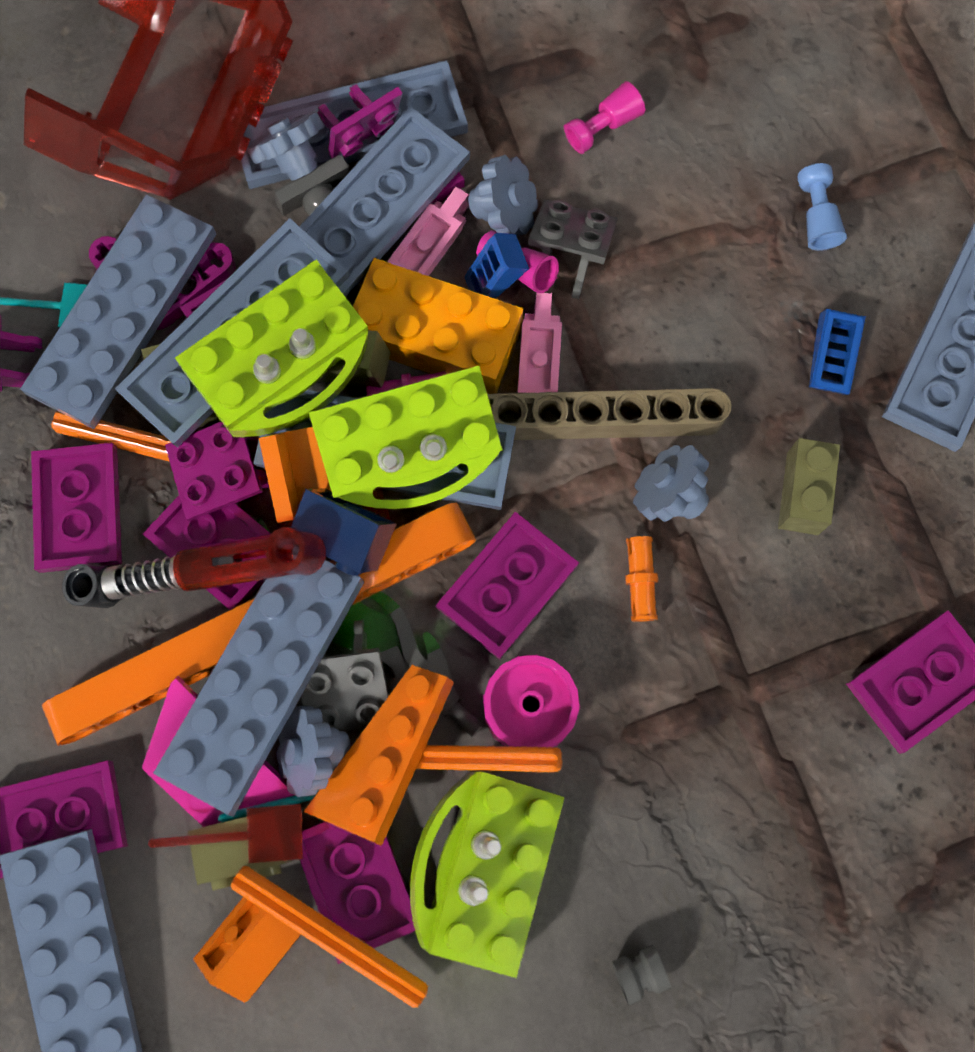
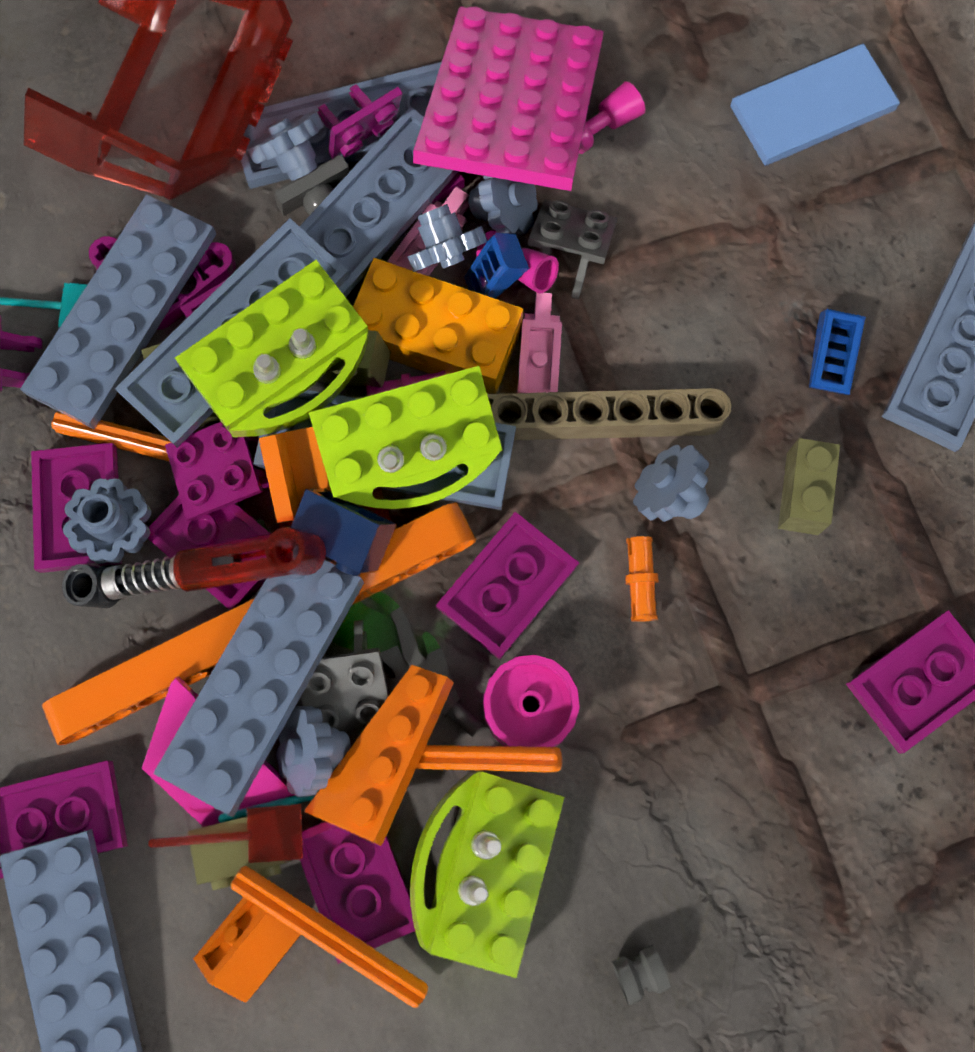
medium blue piece [797,163,847,250] -> none
none -> sand blue plant [63,479,151,564]
none -> sand blue plant [408,204,488,272]
none -> dark pink plate [413,7,604,191]
none -> medium blue tile [730,43,900,166]

